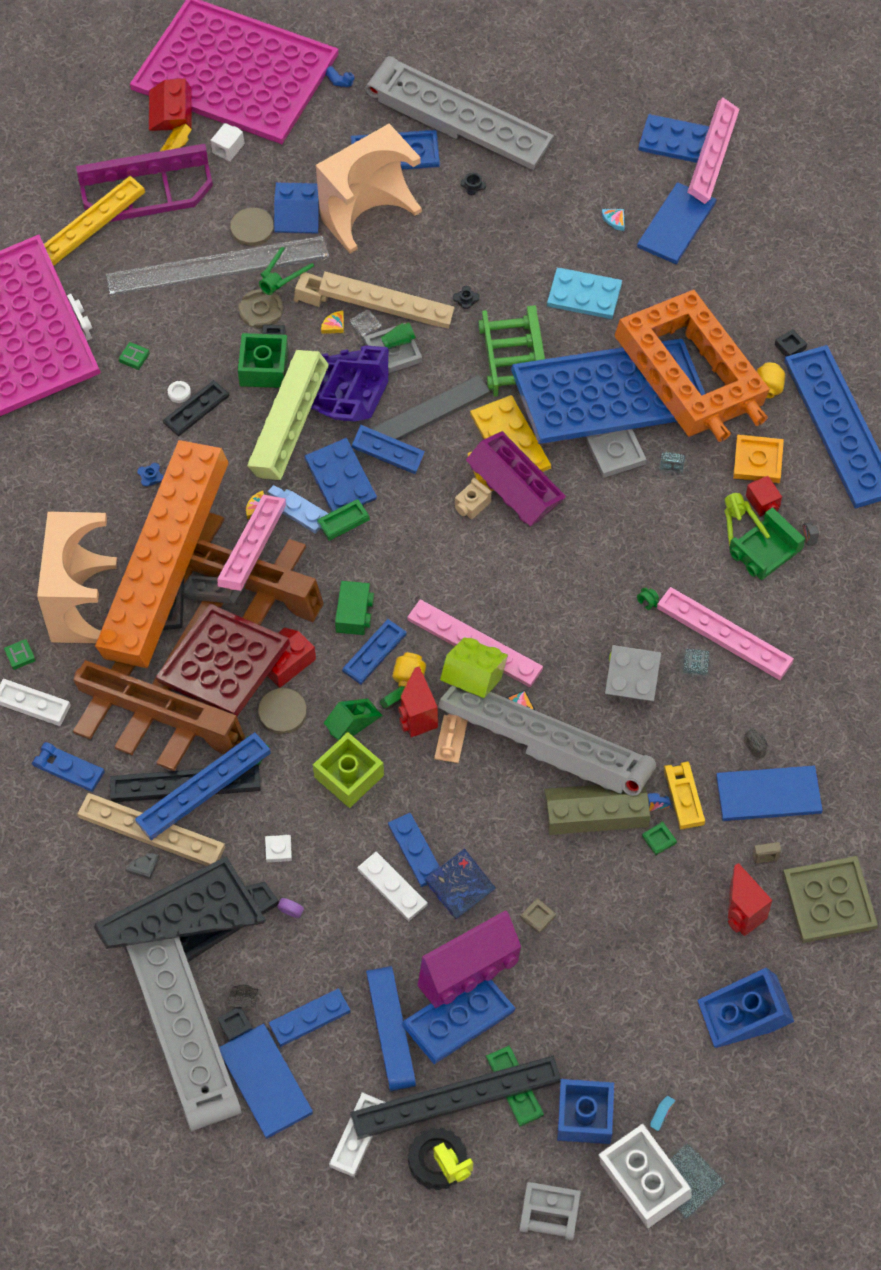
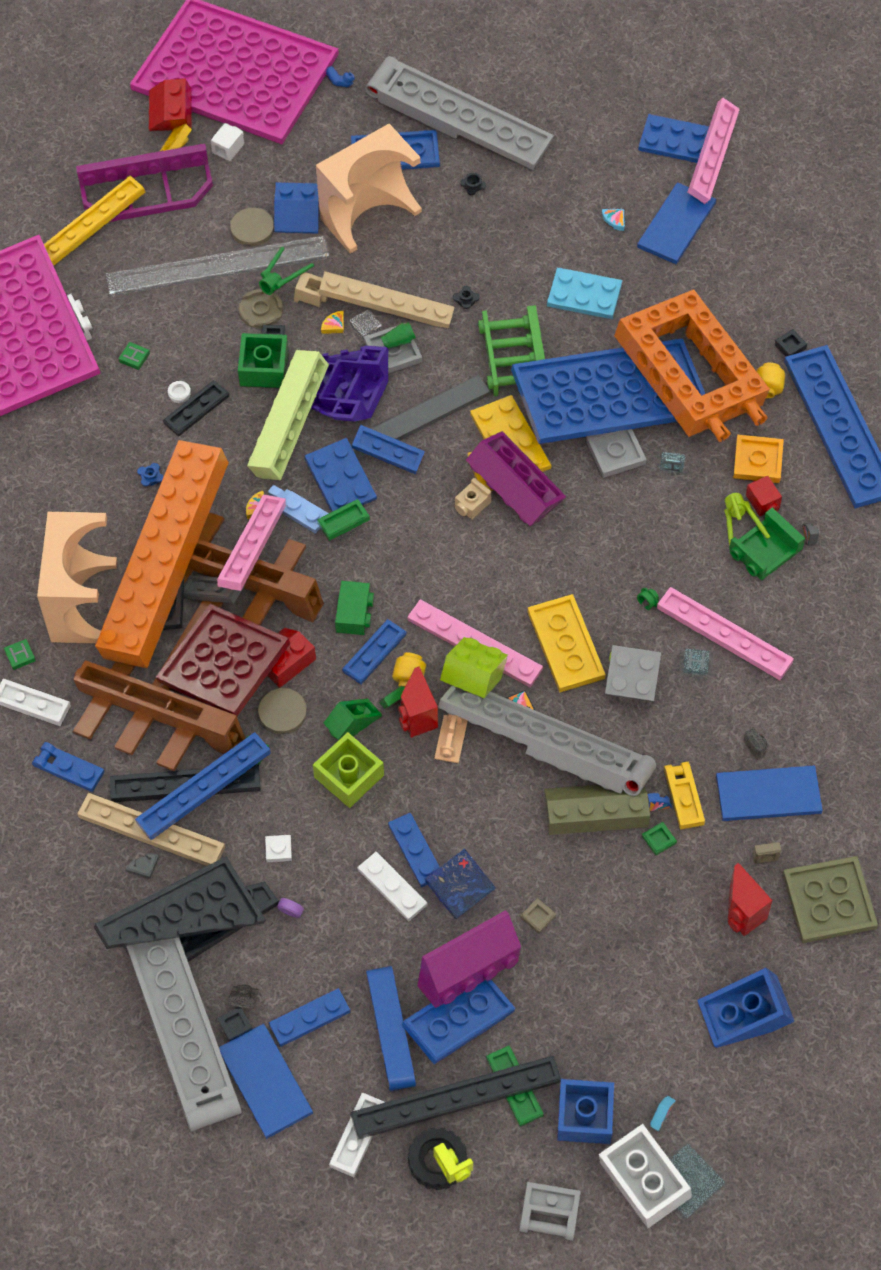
none -> yellow plate [527,594,606,693]

